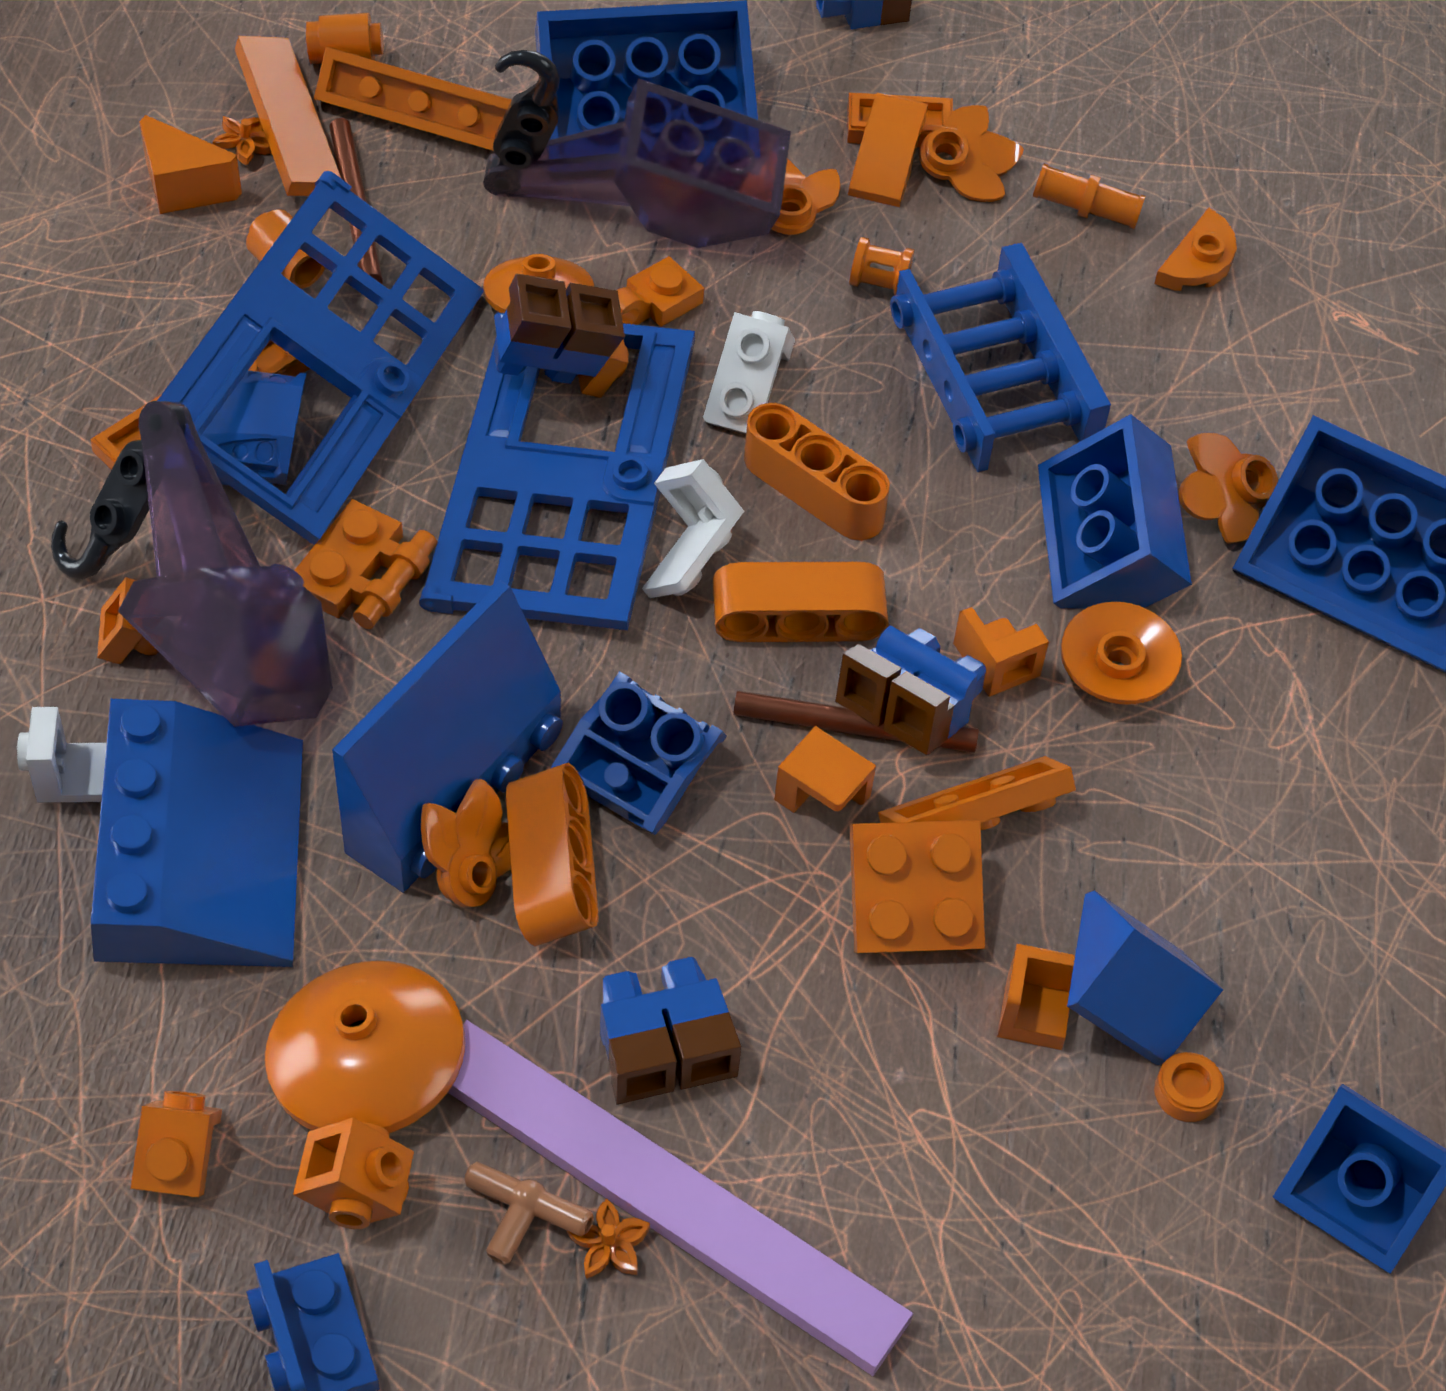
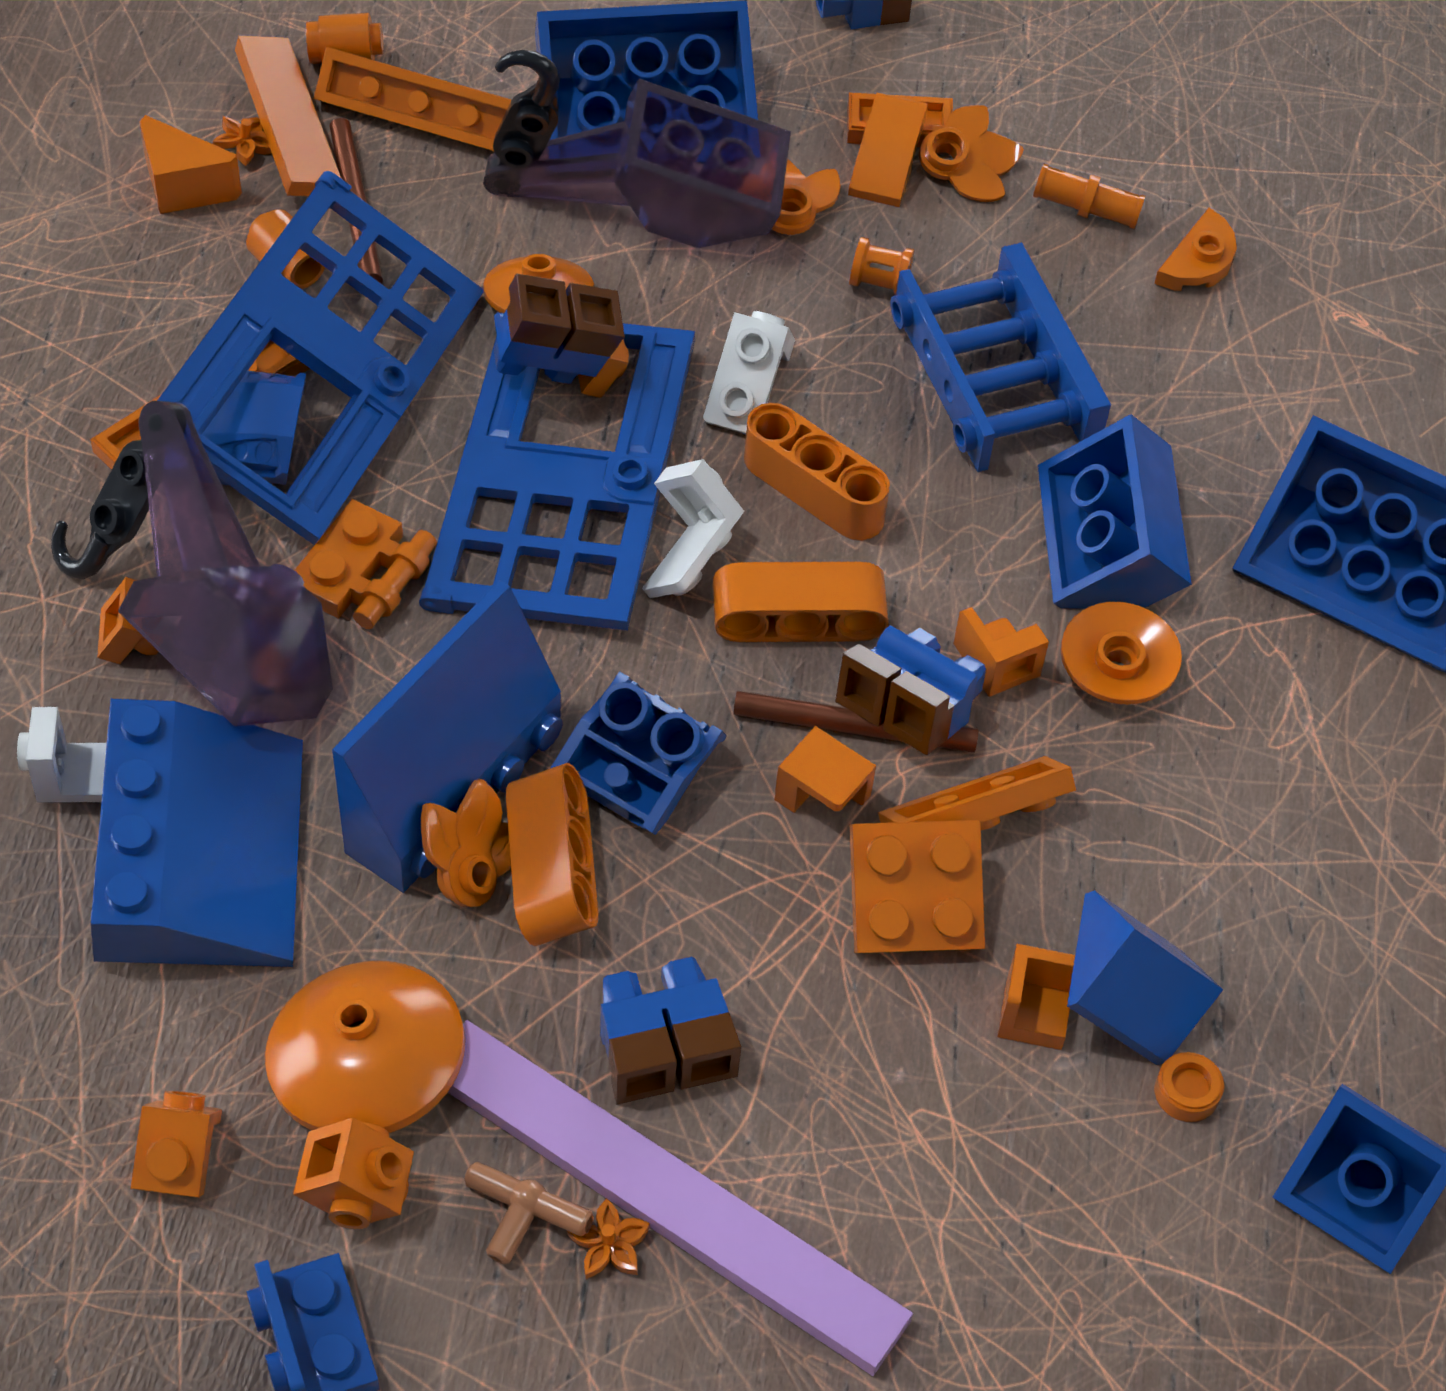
orange plate [616,256,705,327] -> none
orange plate [1178,433,1278,544] -> none

